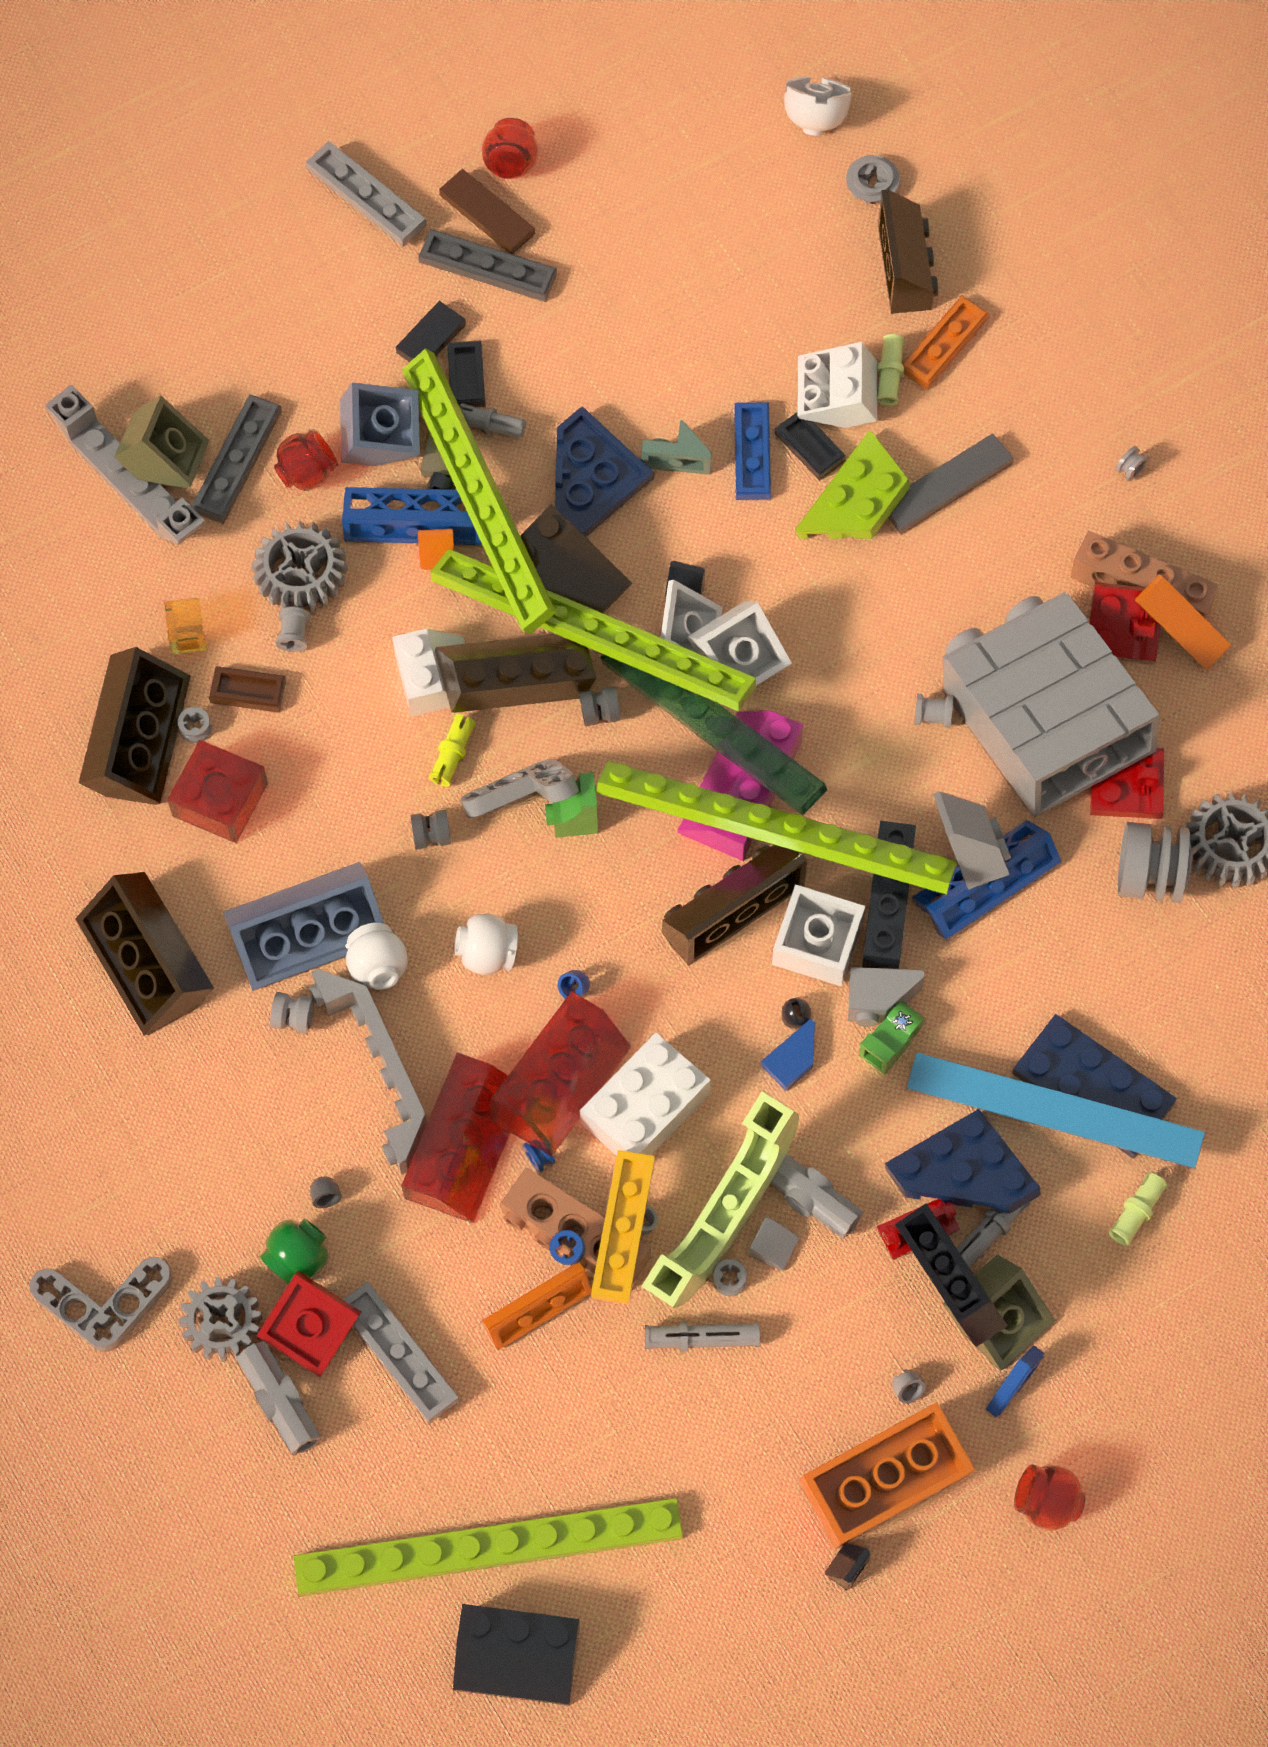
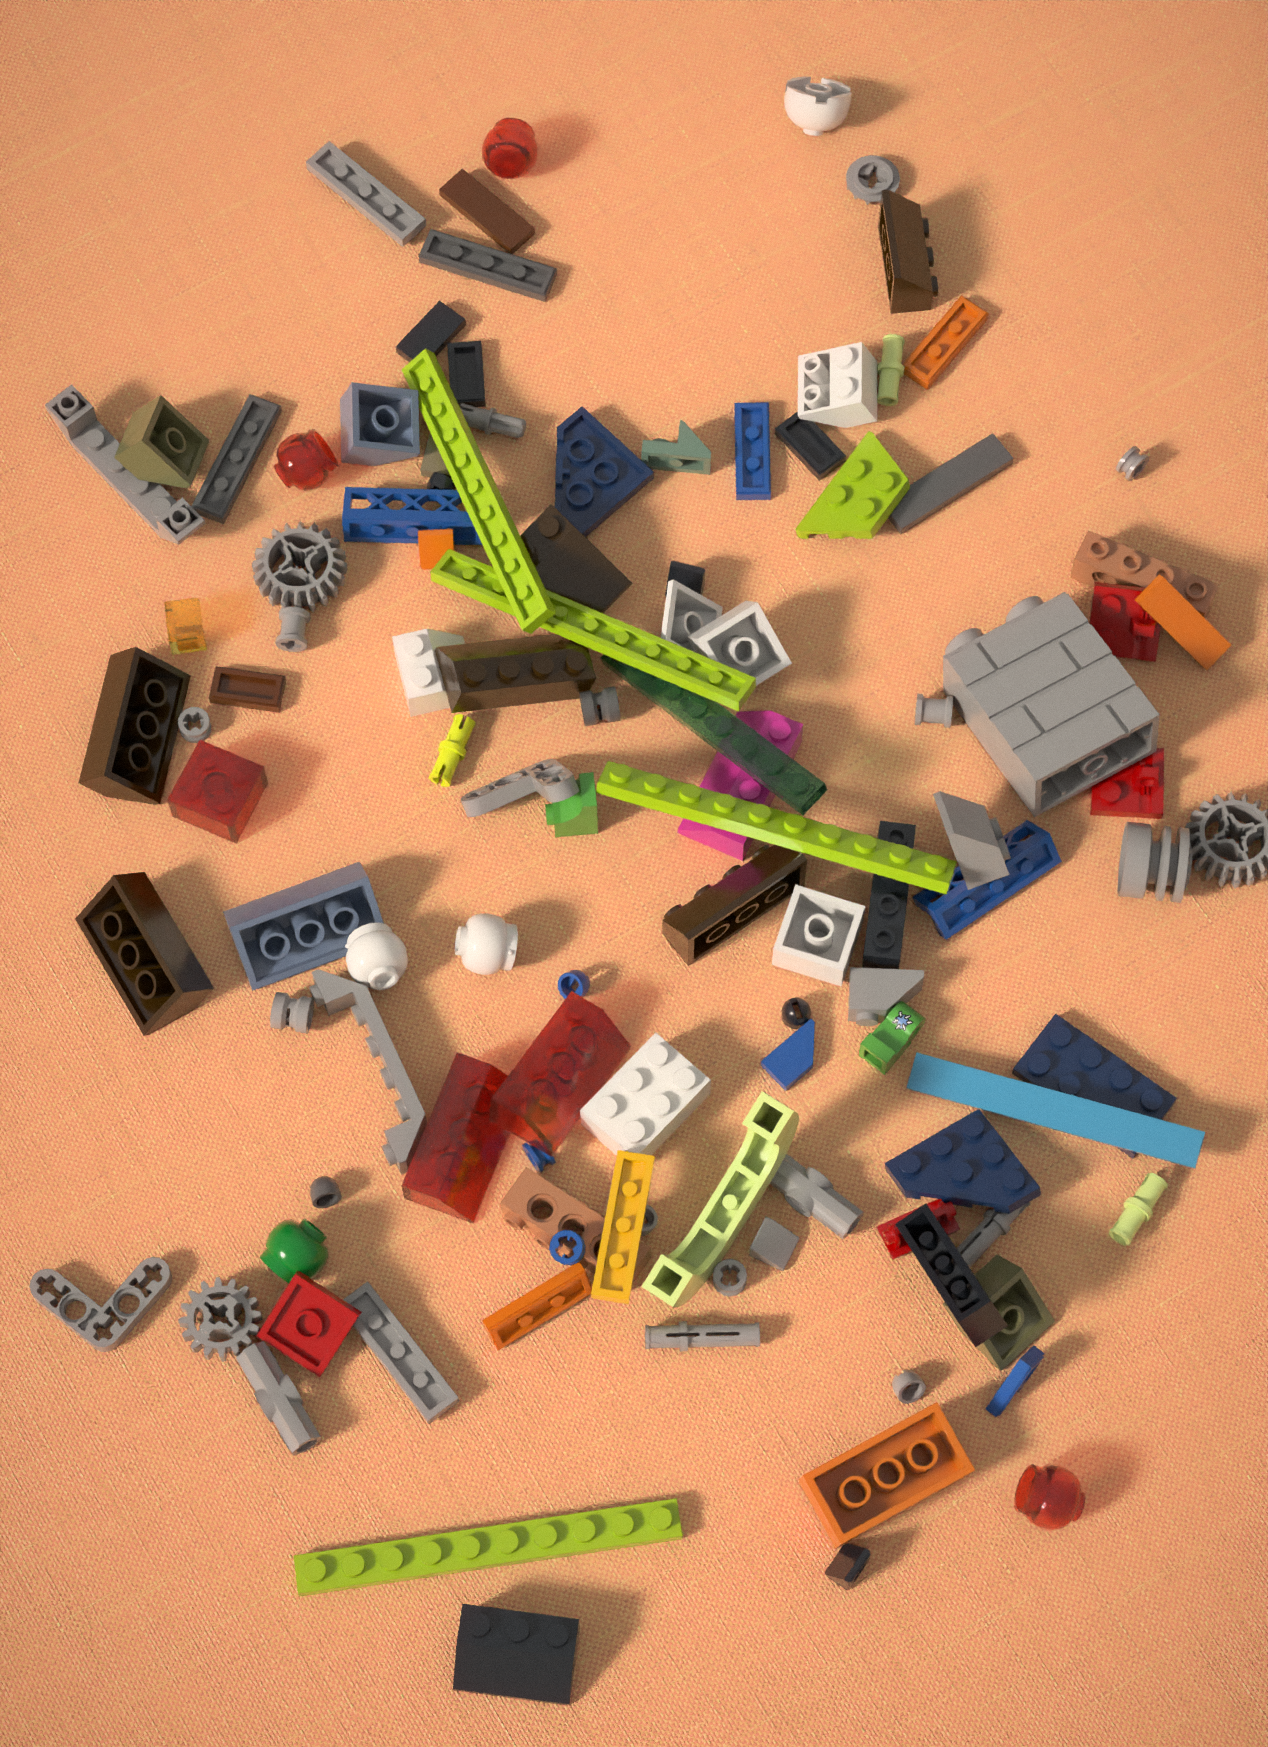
dark grey wheel [410,810,451,850] -> none

